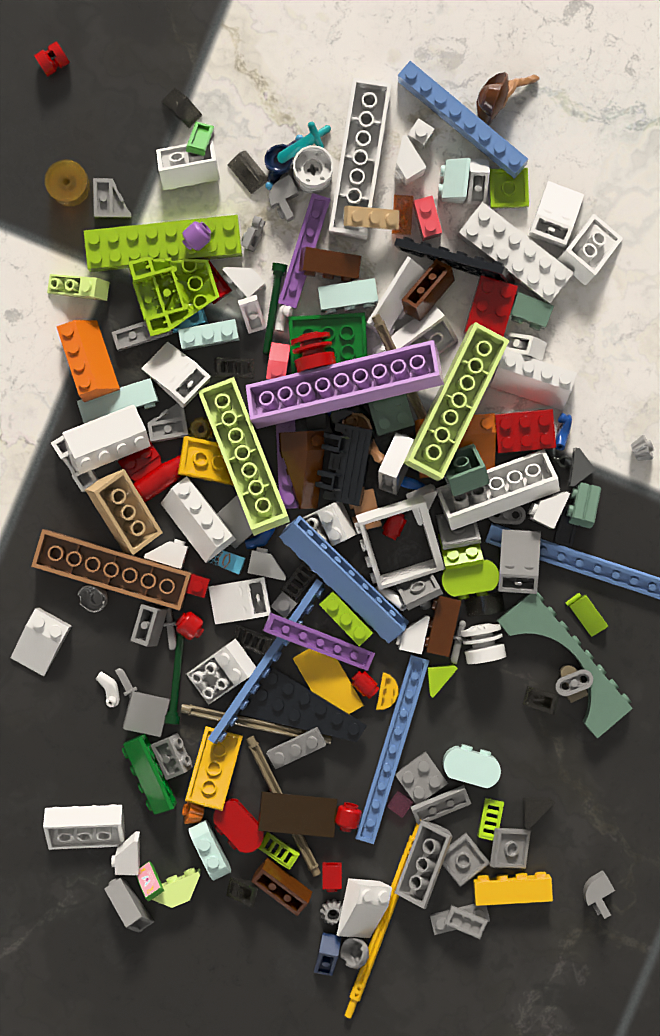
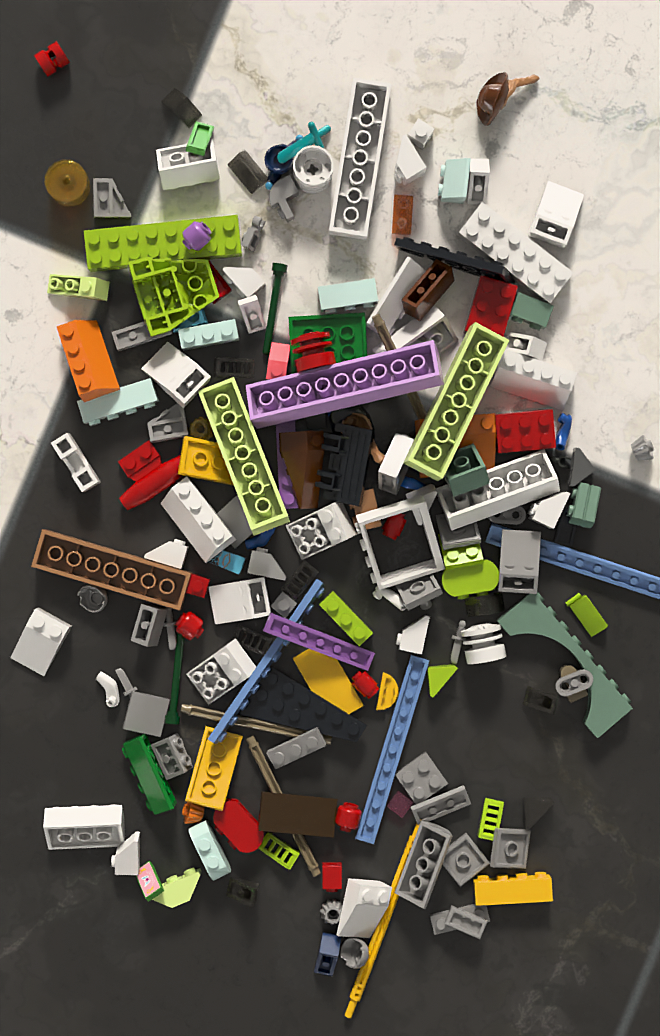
white slope [62,405,150,475] -> none
tan slope [85,469,163,555] -> none
light grey slope [104,878,154,933] -> none
reddish brown brick [251,858,313,916] -> none
white arm [275,305,293,332] -> none
medium lavender plate [278,193,331,309] -> none
medium blue brick [279,515,409,643] -> none
reddish brown brick [298,247,362,282] -> none
tan plate [344,206,399,230] -> none
sand green brick [367,394,415,437] -> none
medium blue brick [398,61,528,179] -> none
coral brick [413,195,442,241] -> none
reddish brown brick [424,595,461,657] -> none
light aqua brick [443,744,501,788] -> none
lime plate [489,168,529,209] -> none
white slope [557,214,623,285] -> none
light grey brick [583,870,615,919] -> none

